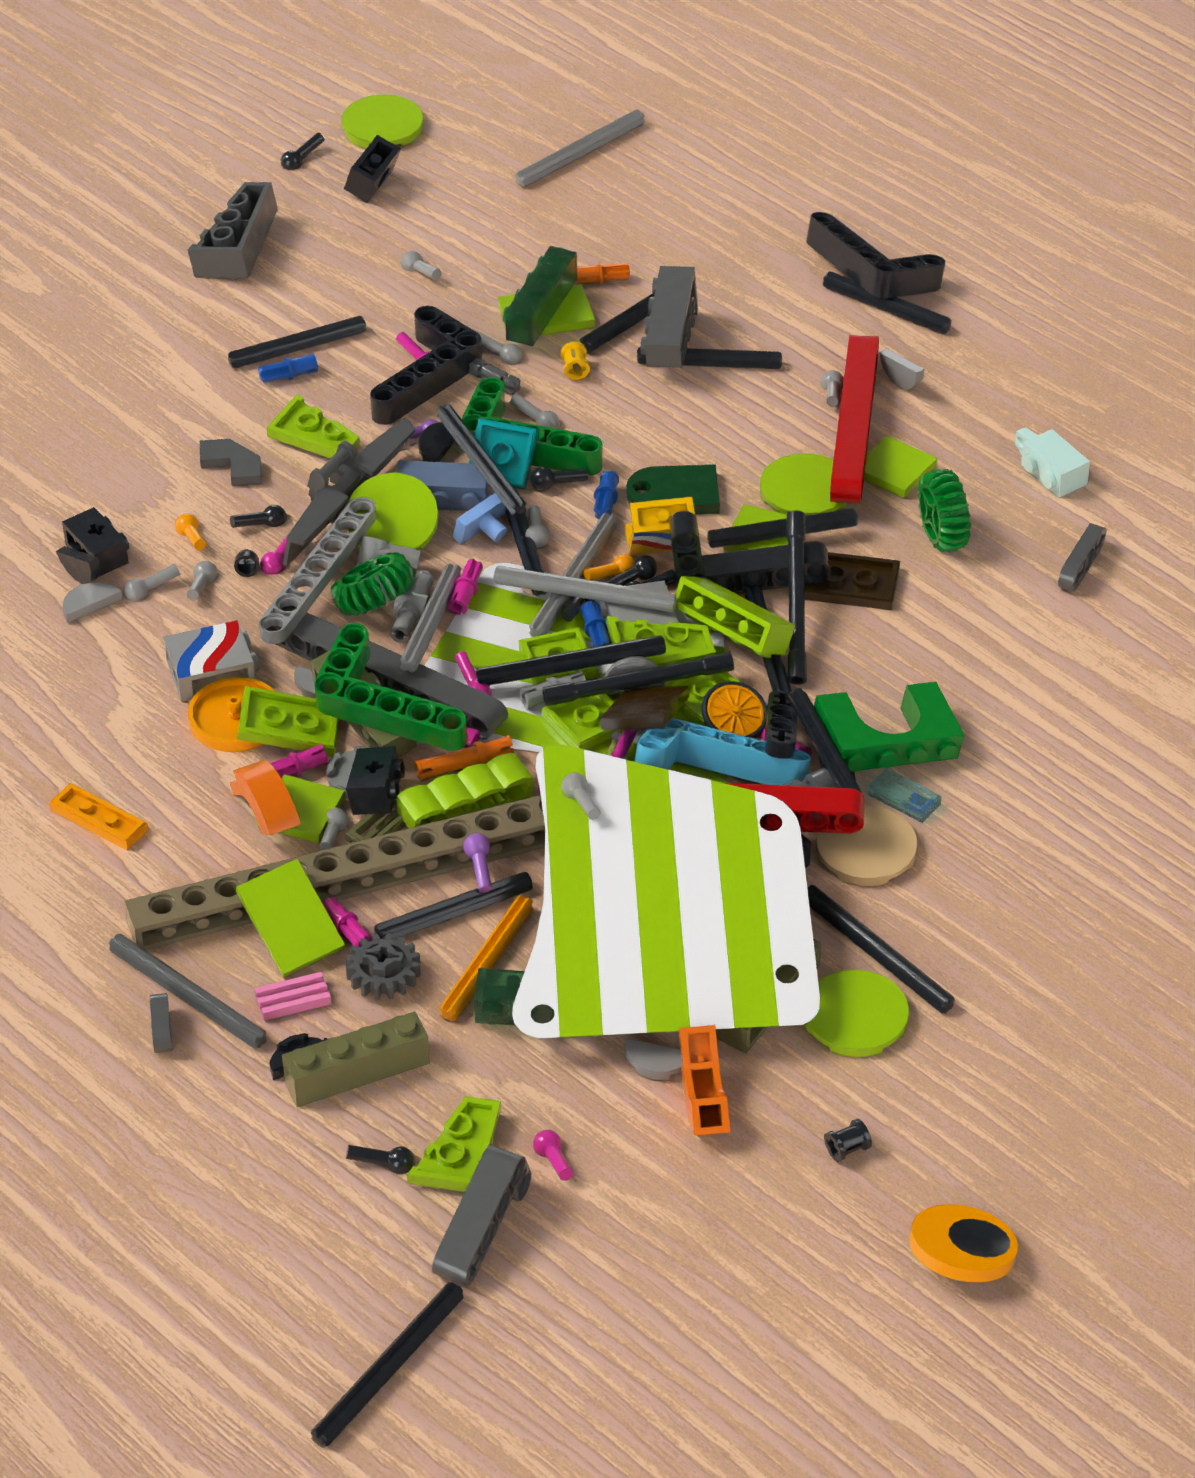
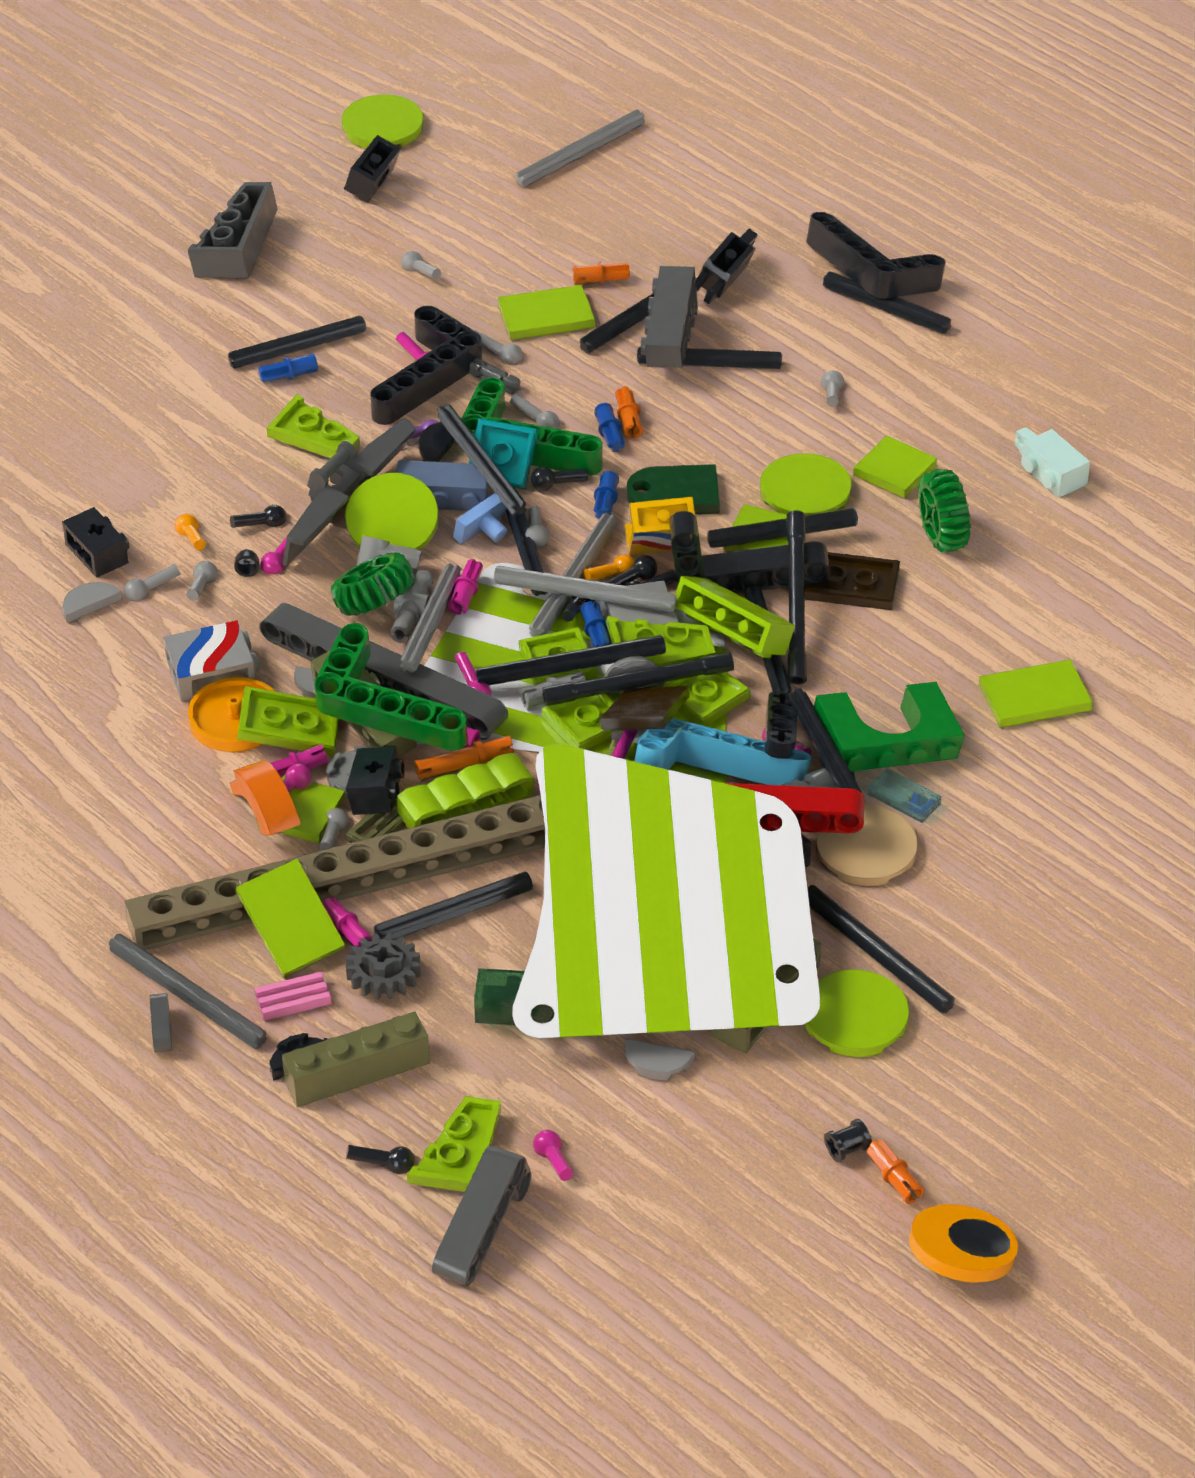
light orange tile [49,783,149,851] -> none
black tile [56,546,100,584] -> none
dark grey tile [200,439,262,486] -> none
light grey beam [259,497,376,644] -> none
black bar [281,132,325,170] -> none
black axle [311,1282,464,1448] -> none
light orange axle [439,895,533,1021] -> none
medium lavender bar [463,833,492,893] -> none
clear green brick [502,246,577,347] -> none
yellow bush [561,341,590,380] -> none
light grey bar [561,773,601,820] -> none
orange arch [678,1025,731,1136] -> none
light orange wheel [701,681,767,739] -> none
red beam [830,335,879,504] -> none
light grey tile [879,349,924,390] -> none
dark grey beam [1058,523,1107,592] -> none
none -> dark pink bar [282,764,312,792]
none -> blue axle [594,403,625,452]
none -> orange axle [615,386,643,438]
none -> black hinge [696,228,758,304]
none -> orange axle [867,1139,924,1204]
none -> lime tile [979,659,1093,728]

